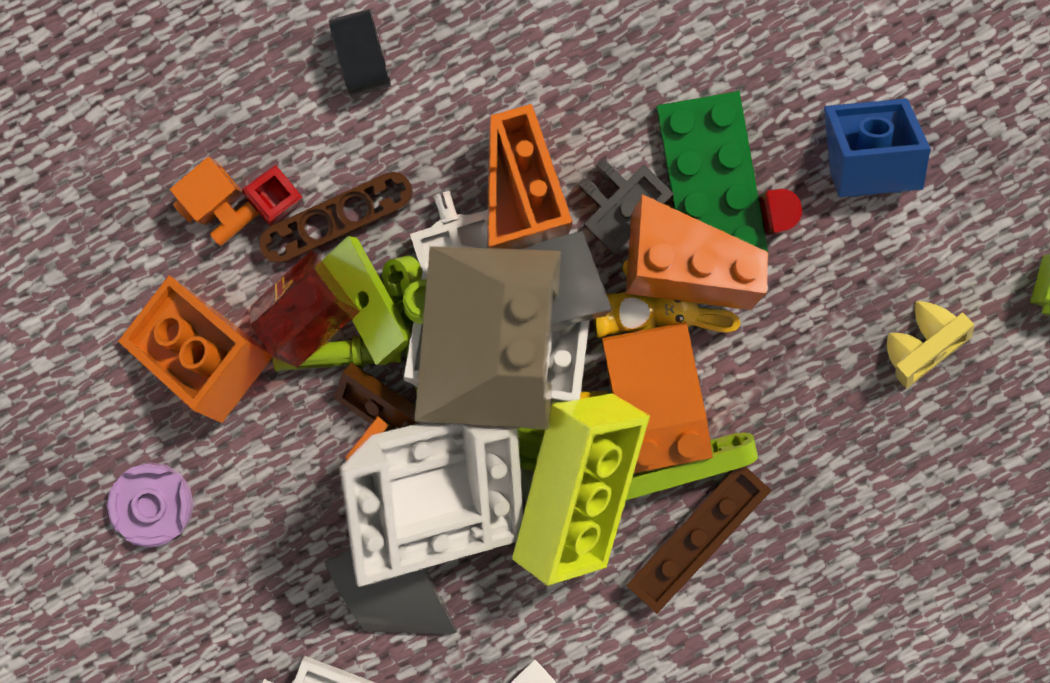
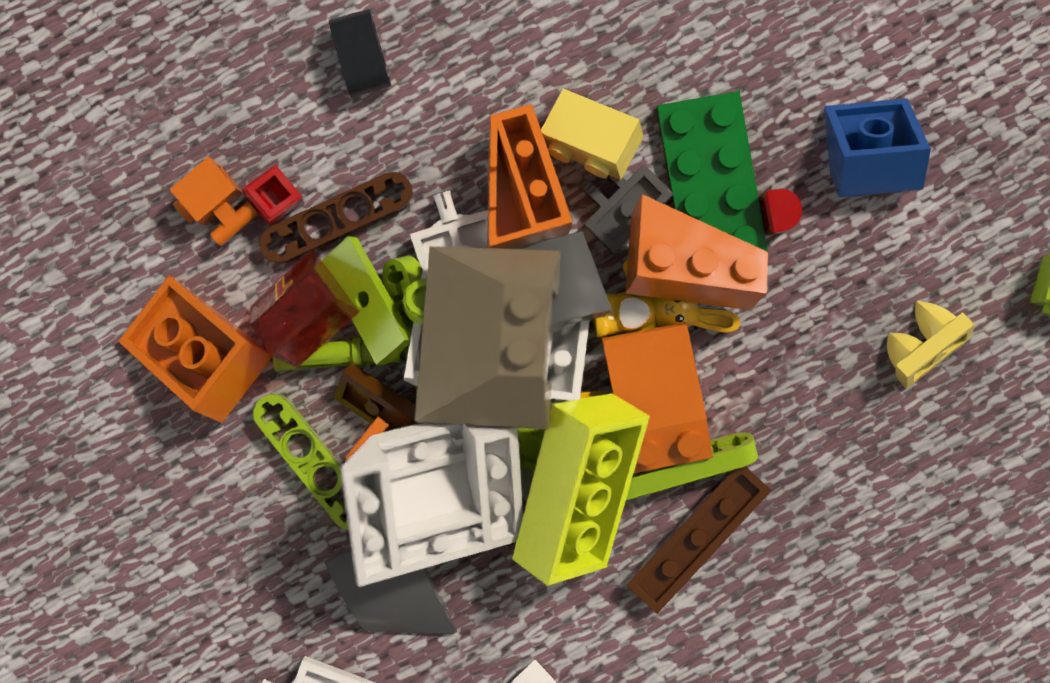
lavender tile [107,463,194,547] -> none
none -> lime beam [253,394,349,531]
none -> light yellow brick [541,89,644,180]

